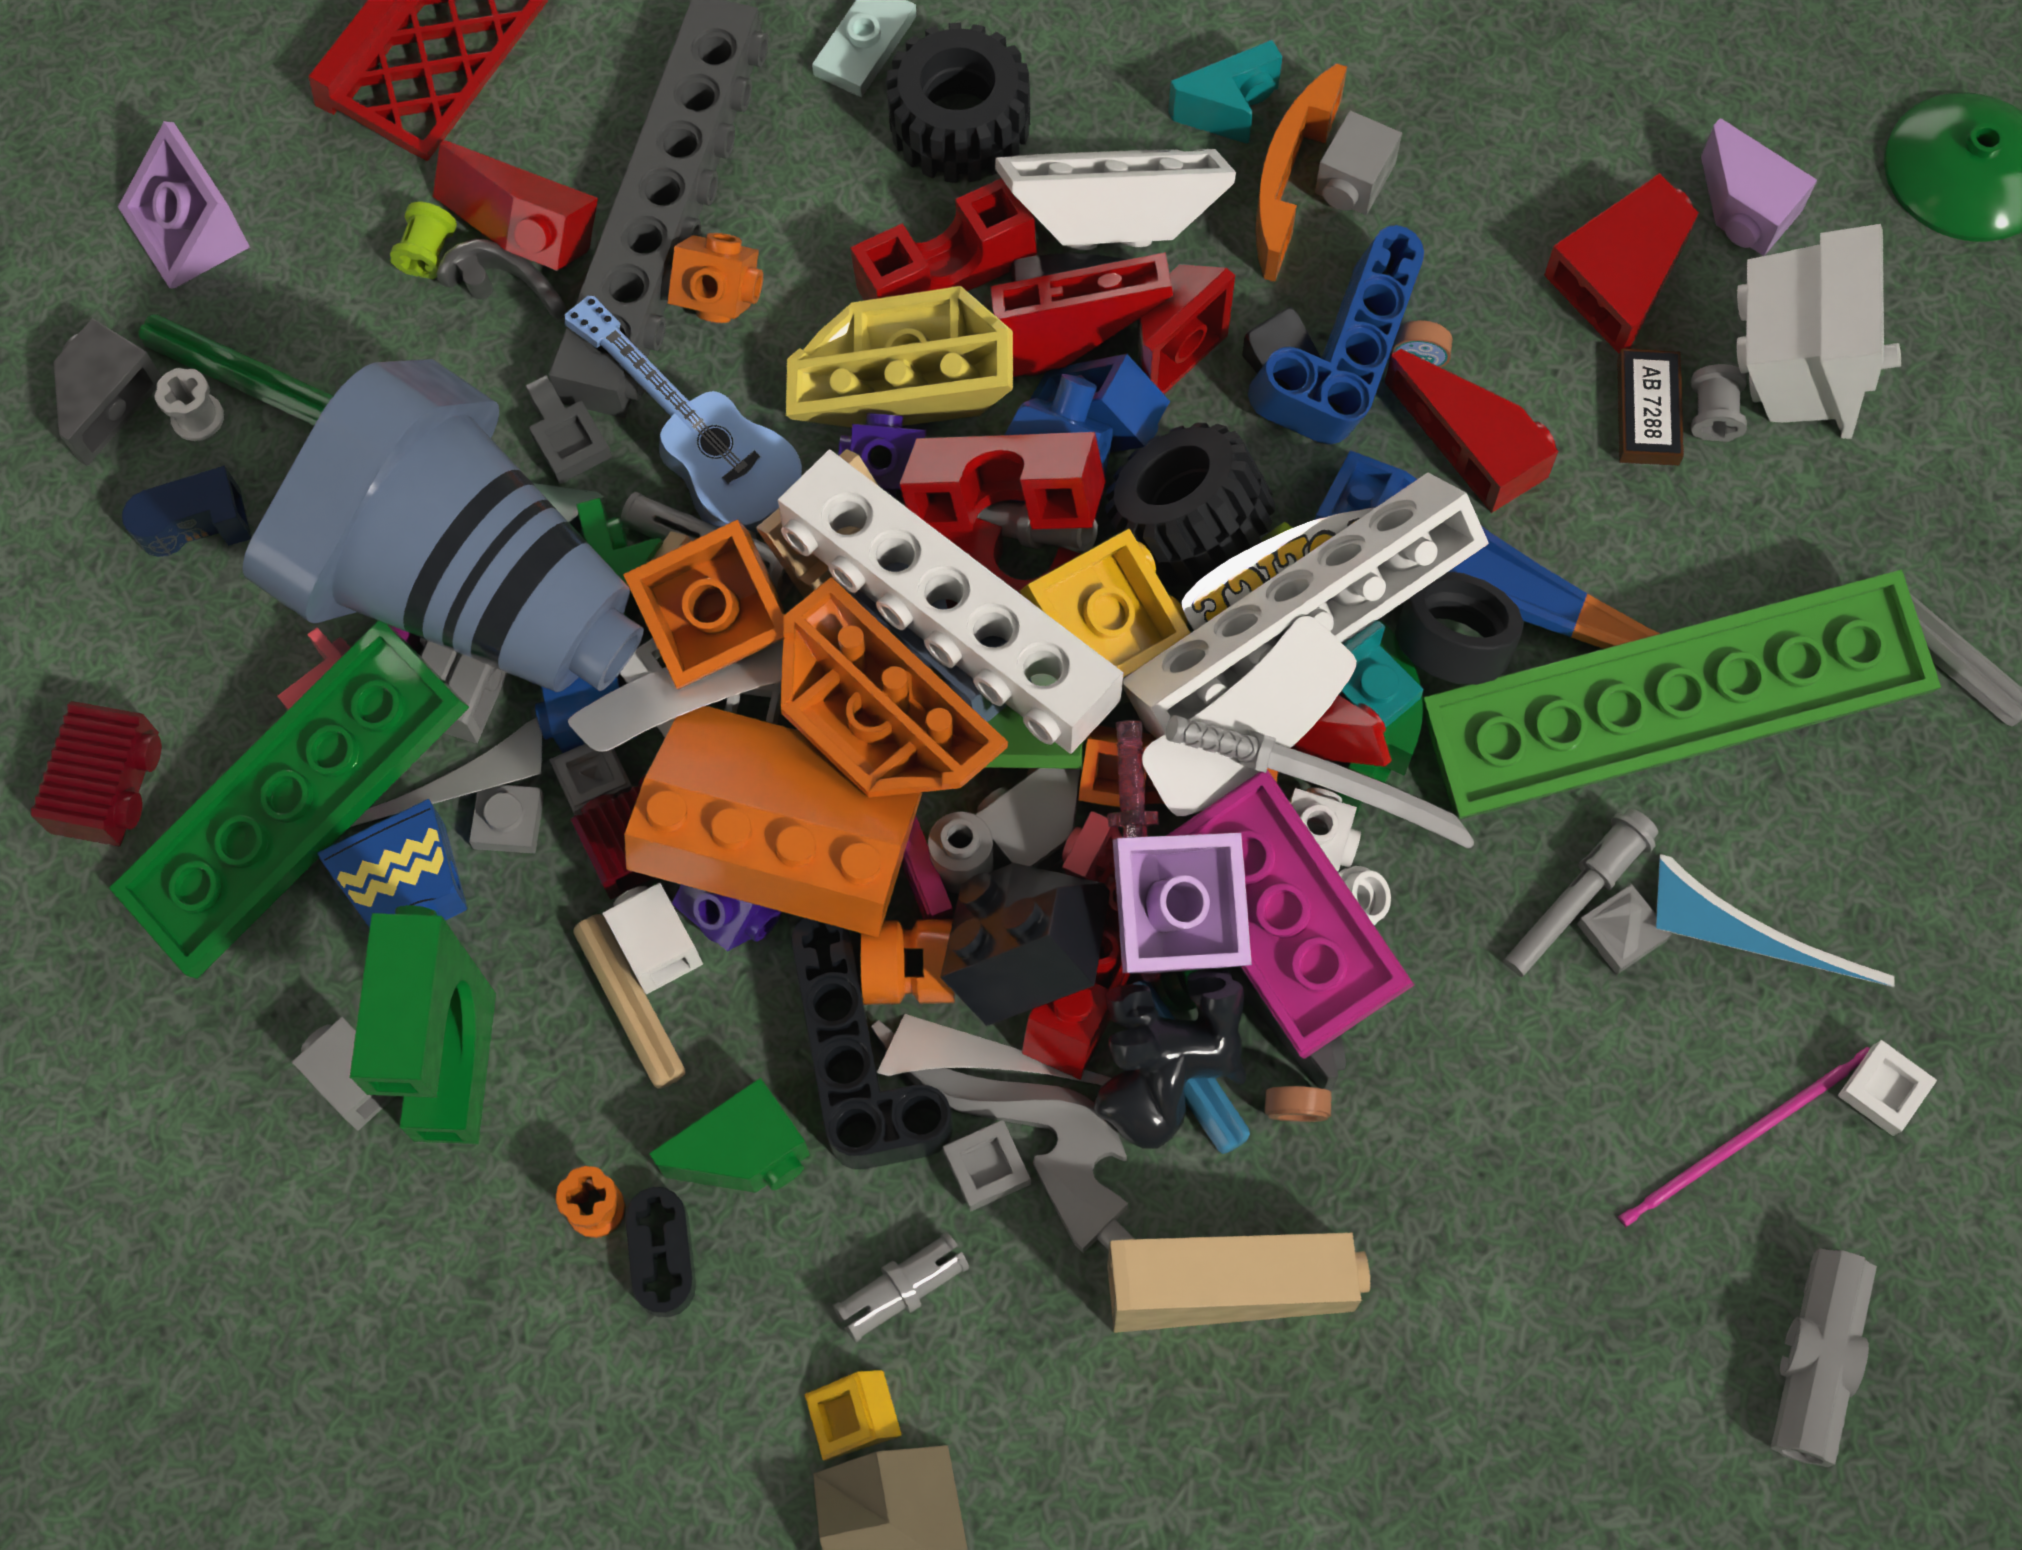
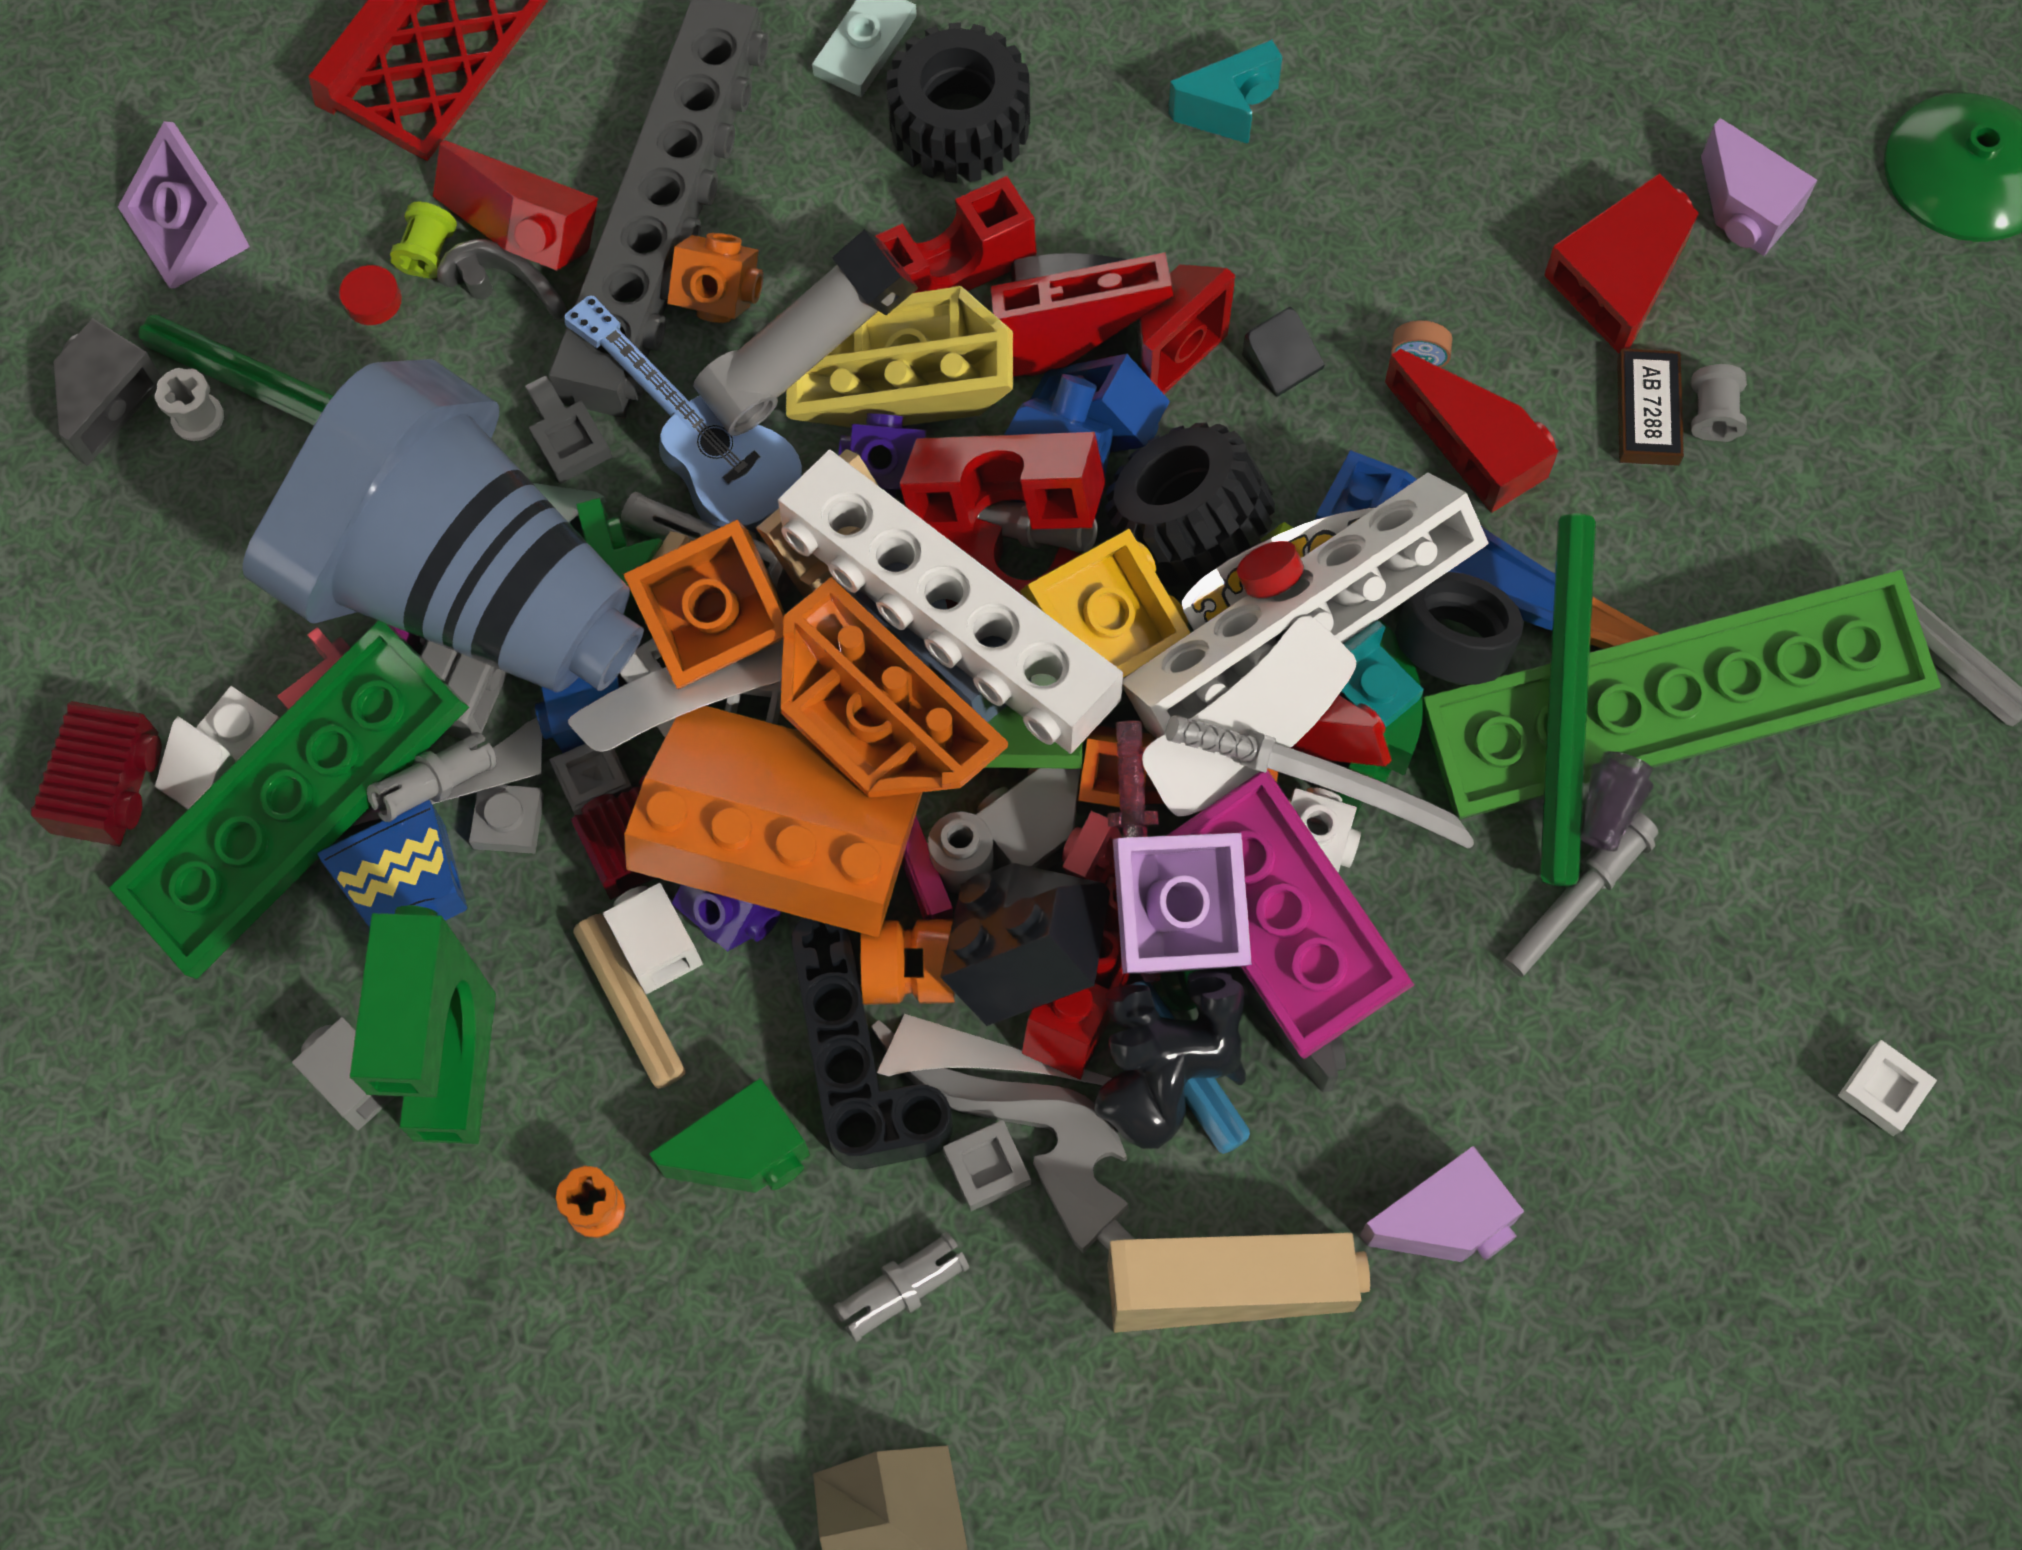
dark blue leg [122,465,252,557] -> none
black beam [625,1187,696,1317] -> none
yellow slope [805,1370,902,1461] -> none
white wedge [995,149,1236,250] -> none
blue beam [1248,225,1424,445] -> none
orange slope [1256,64,1347,282] -> none
nougat tile [1265,1086,1332,1122] -> none
light grey brick [1315,110,1402,215] -> none
white plate [1339,866,1391,925] -> none
light grey tile [1577,884,1672,975] -> none
dark pink piece [1618,1047,1870,1227] -> none
dark azure sticker [1656,854,1894,987] -> none
white piece [1737,224,1901,439] -> none
light grey piece [1770,1248,1877,1467] -> none
none -> white slope [155,686,280,809]
none -> red tile [339,265,402,325]
none -> light grey pin [367,732,496,822]
none -> light grey piece [693,229,918,436]
none -> red tile [1237,541,1304,598]
none -> lavender slope [1360,1146,1524,1262]
none -> green axle [1540,513,1596,886]
none -> clear purple cone [1580,751,1654,852]

